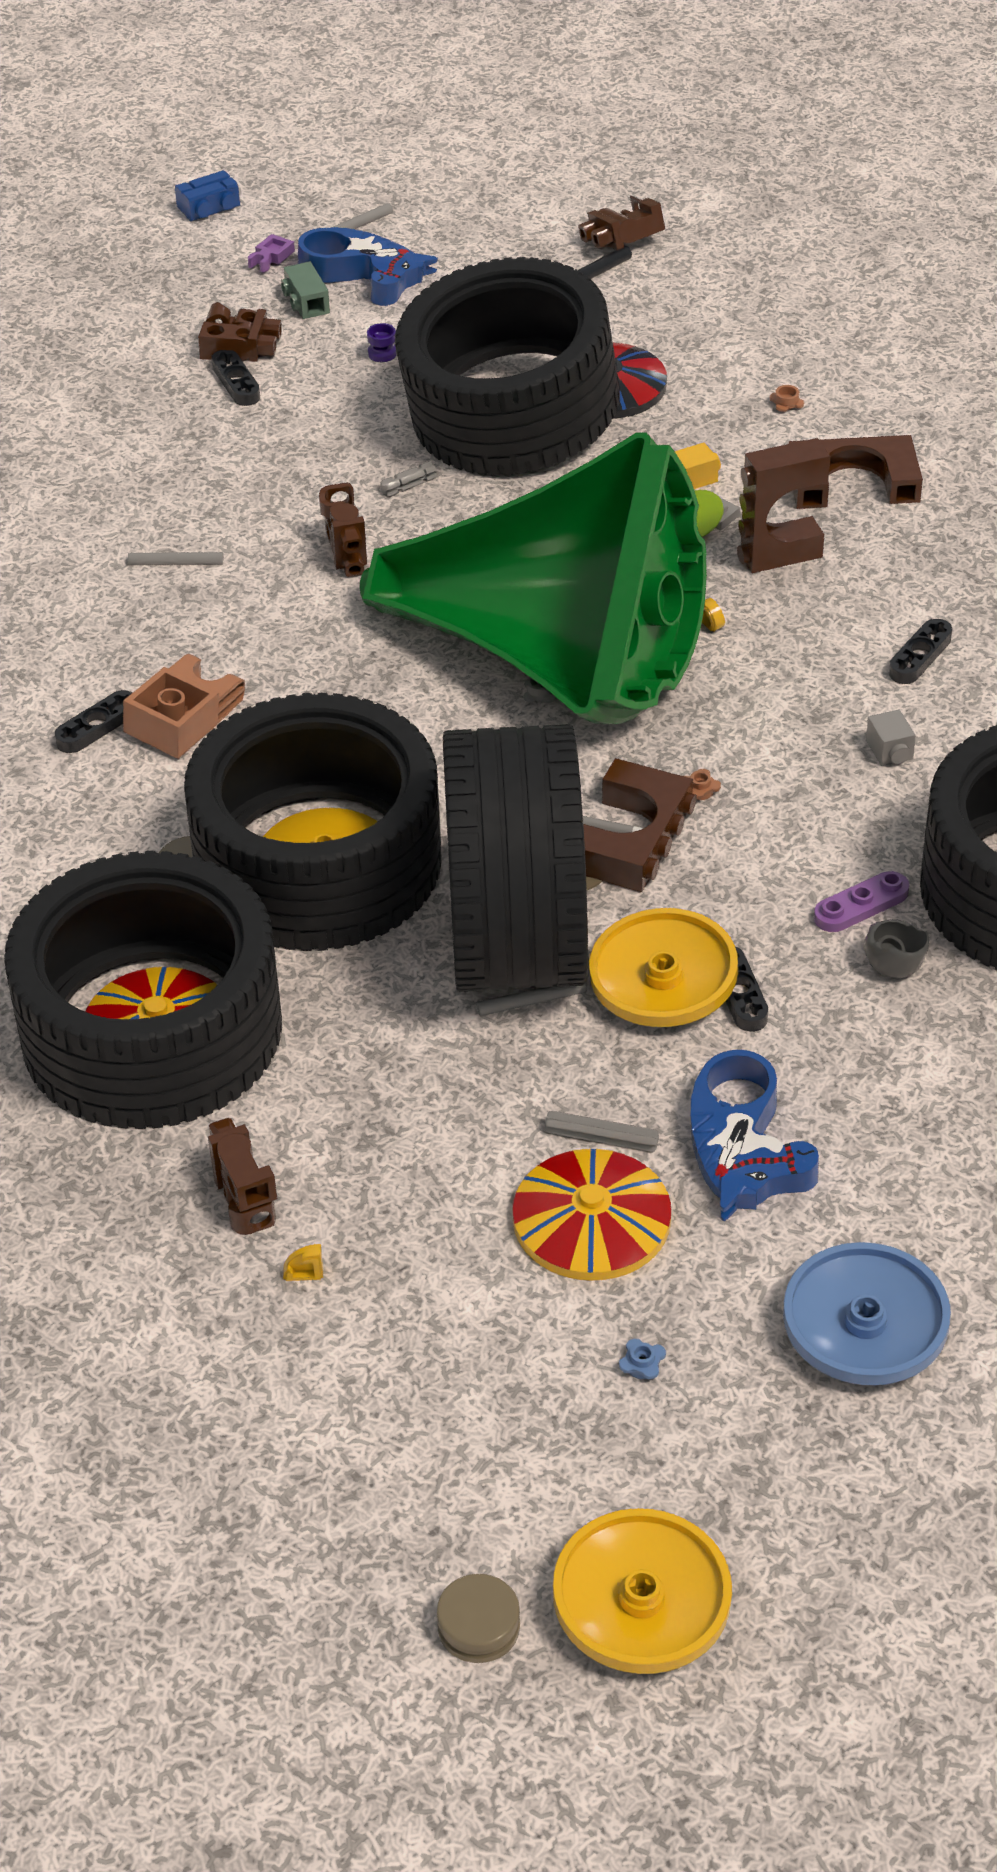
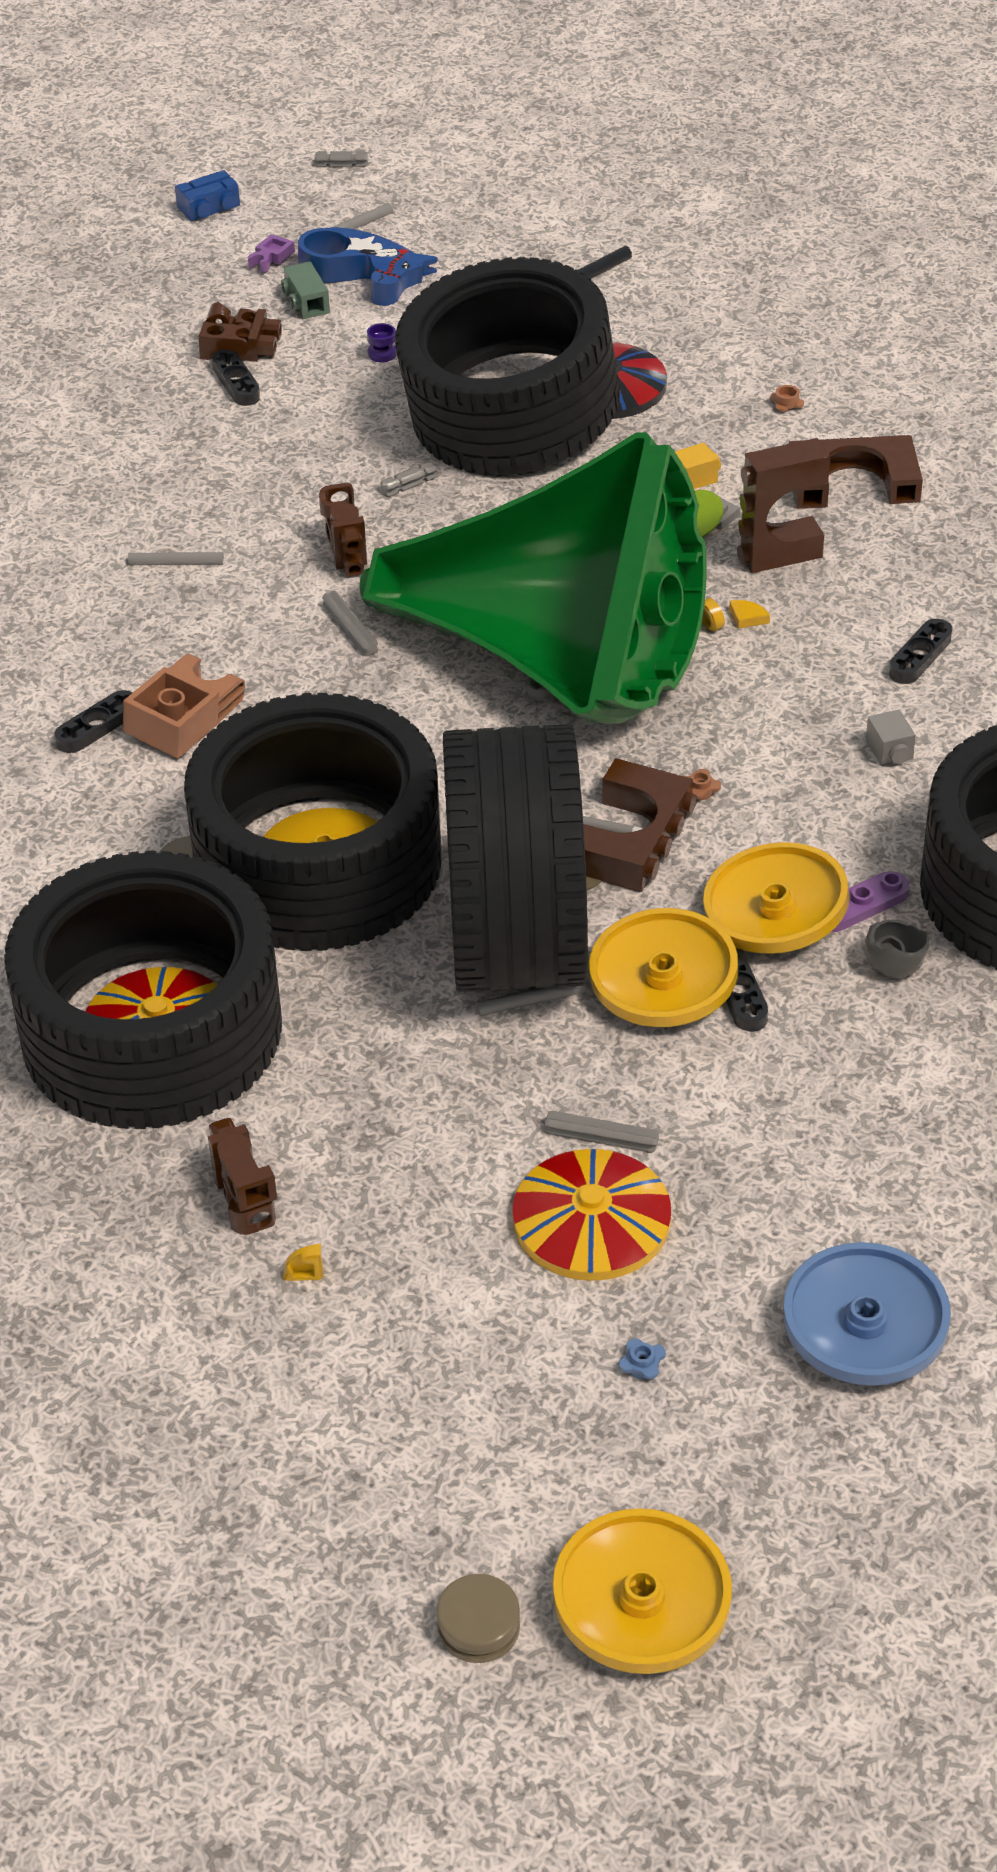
reddish brown hips [578,195,665,250] -> none
blue animal [690,1050,819,1221] -> none
none -> light grey axle [315,151,368,167]
none -> light grey axle [322,591,378,656]
none -> yellow dish [703,842,850,953]
none -> yellow tile [729,600,770,629]

